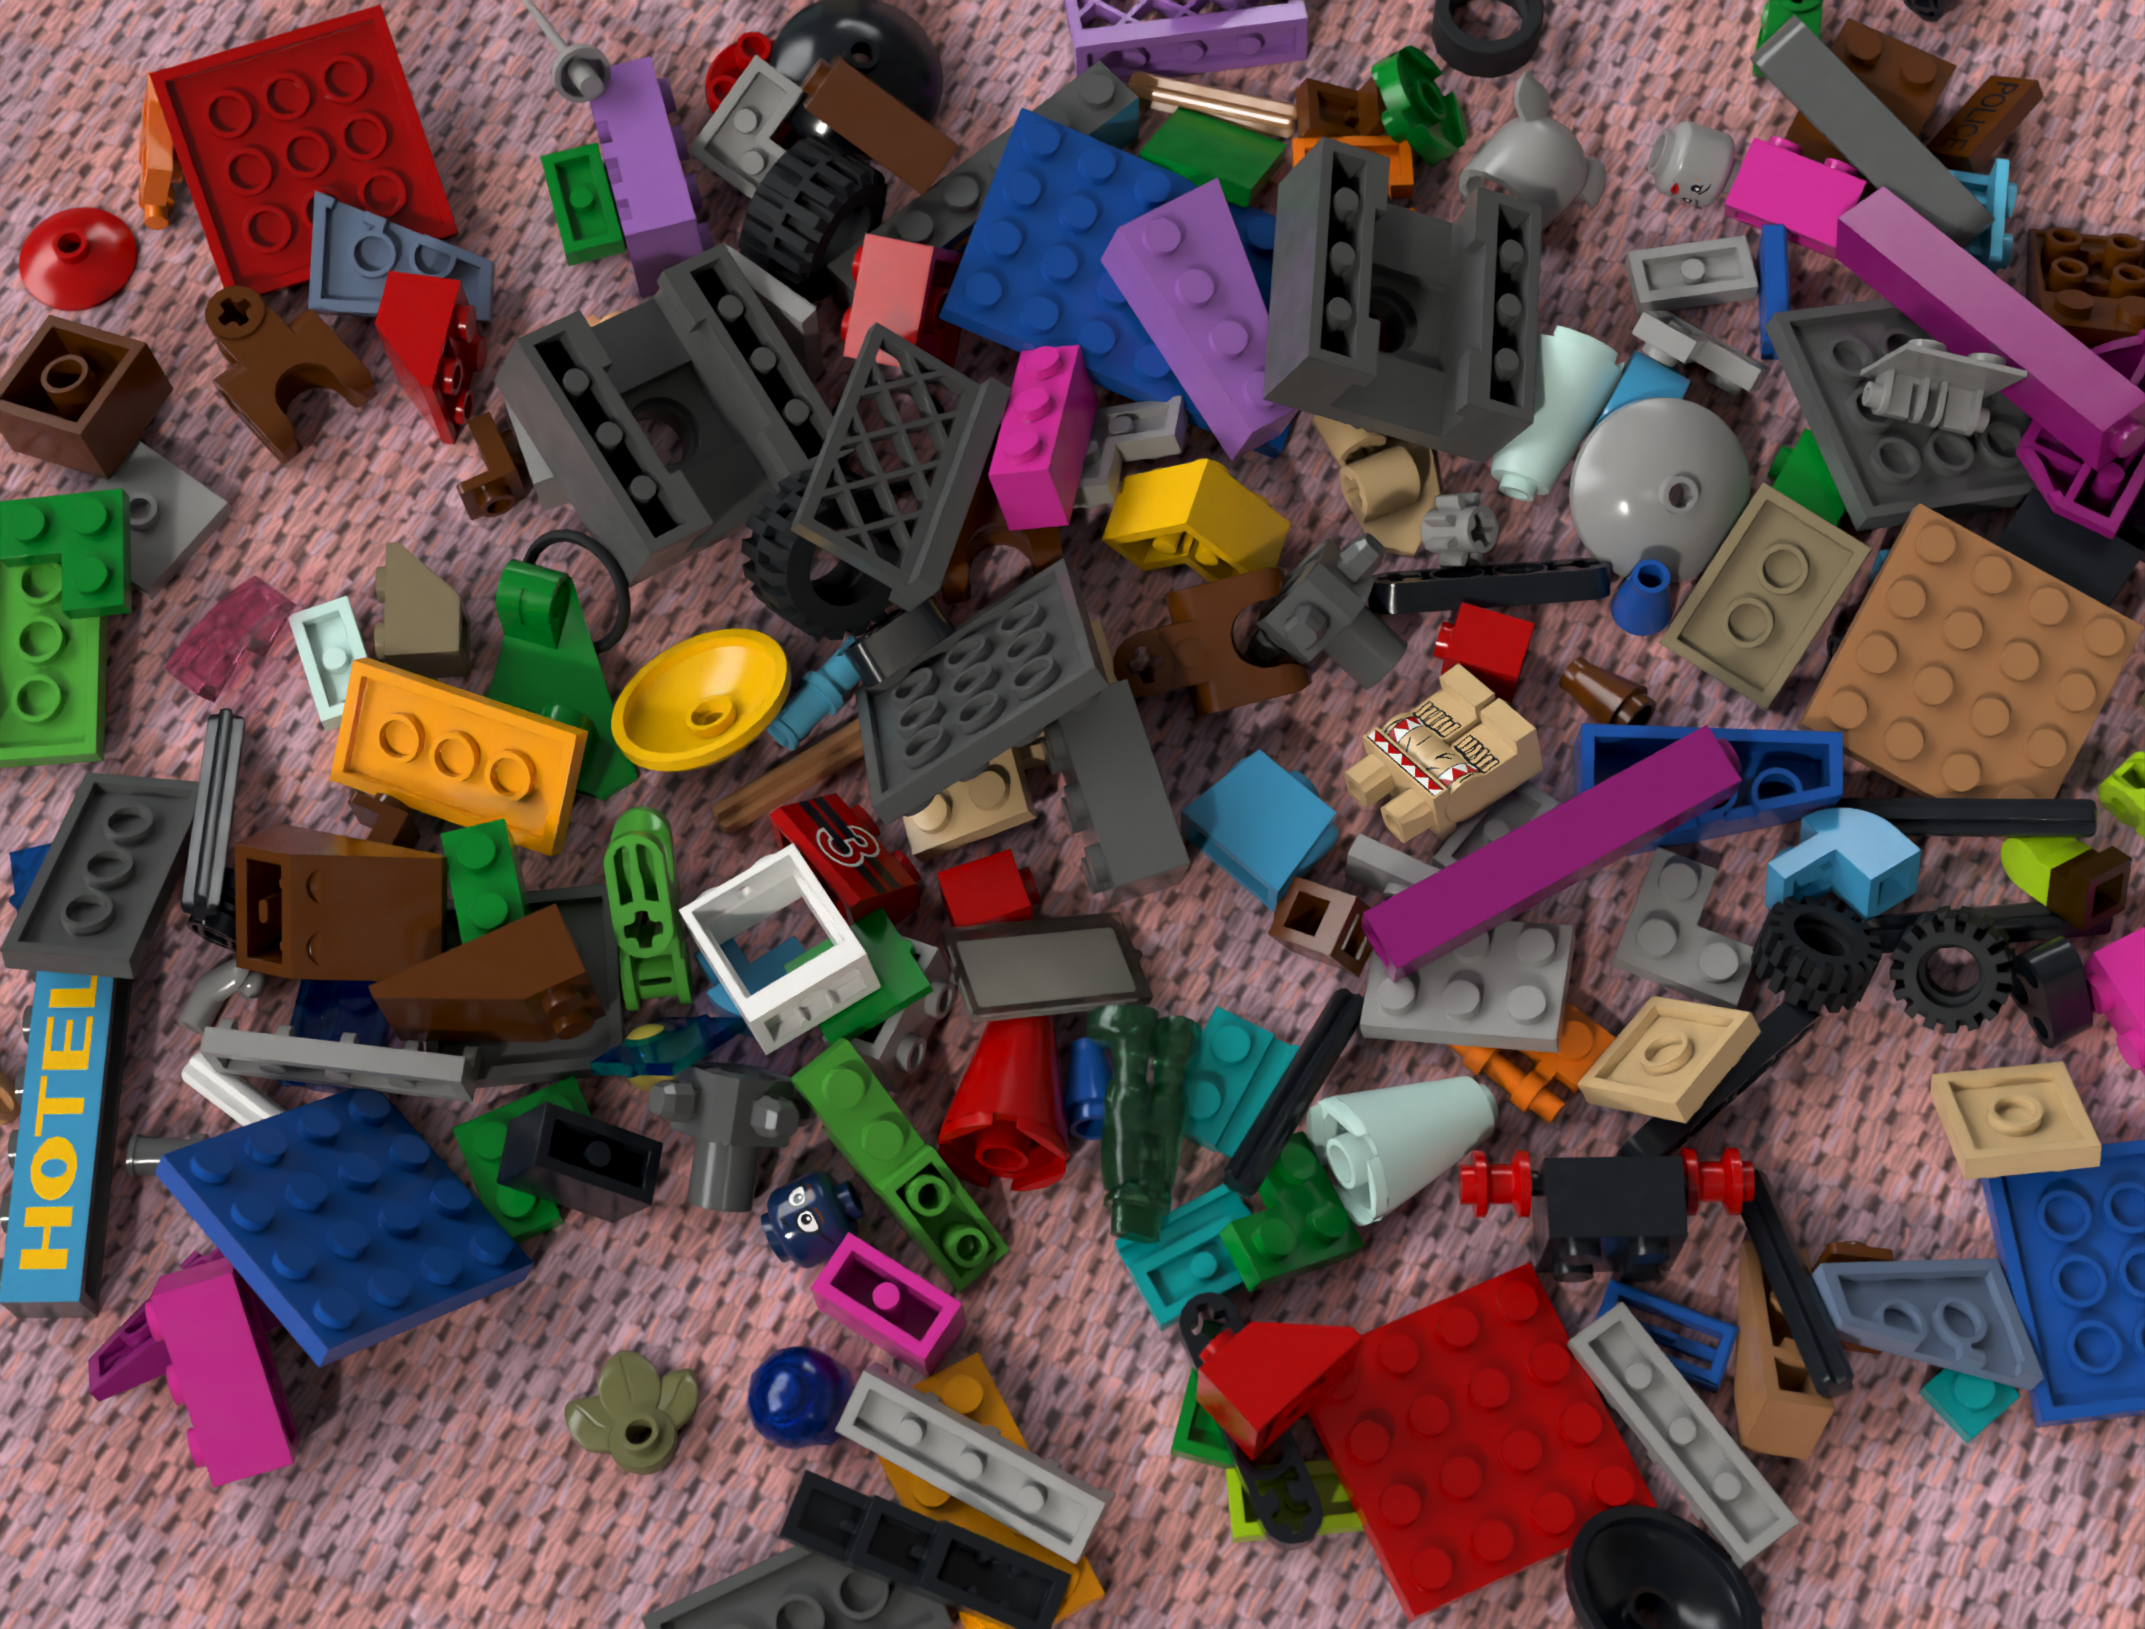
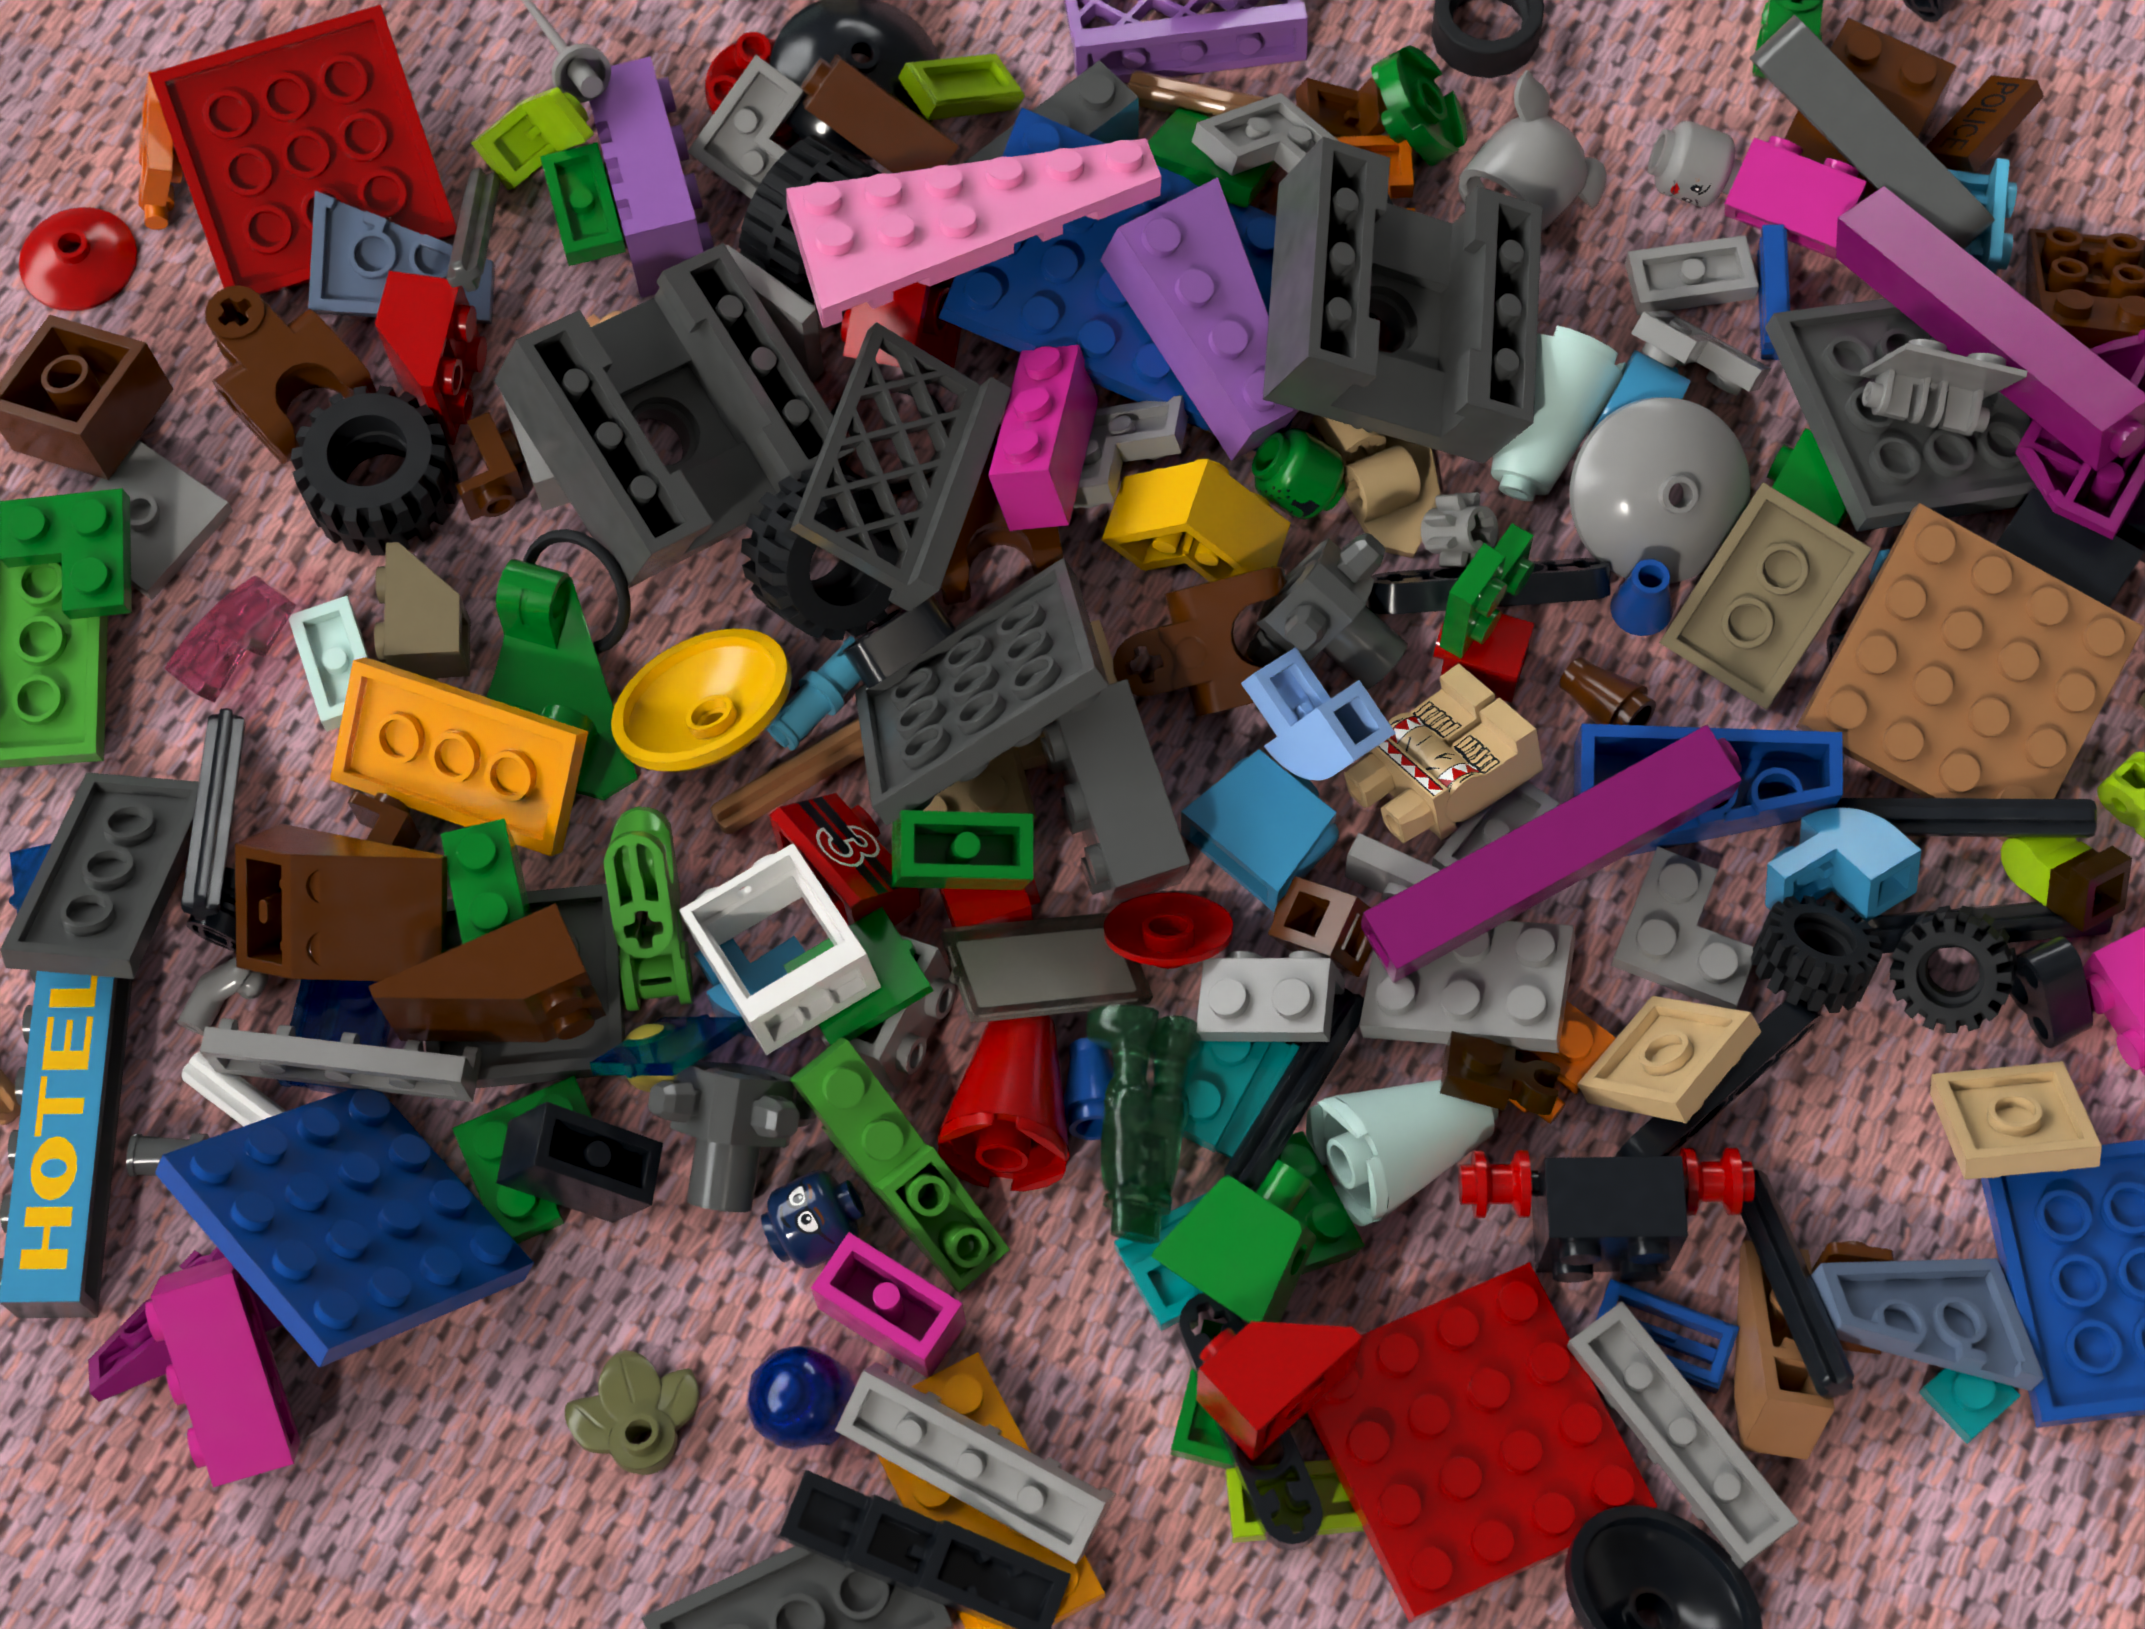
none -> black tyre [291,385,459,556]
none -> dark grey axle [446,167,501,292]
none -> lime bracket [471,87,594,190]
none -> bright pink wing [786,138,1161,329]
none -> green brick [892,810,1033,890]
none -> lime tile [898,53,1025,120]
none -> red dish [1104,892,1233,969]
none -> green torso [1151,1159,1316,1323]
none -> light grey plate [1192,93,1340,176]
none -> light grey bracket [1195,951,1345,1042]
none -> light blue brick [1241,648,1396,781]
none -> green head [1252,428,1345,520]
none -> green plate [1440,523,1535,659]
none -> dark brown plate [1440,1031,1560,1115]

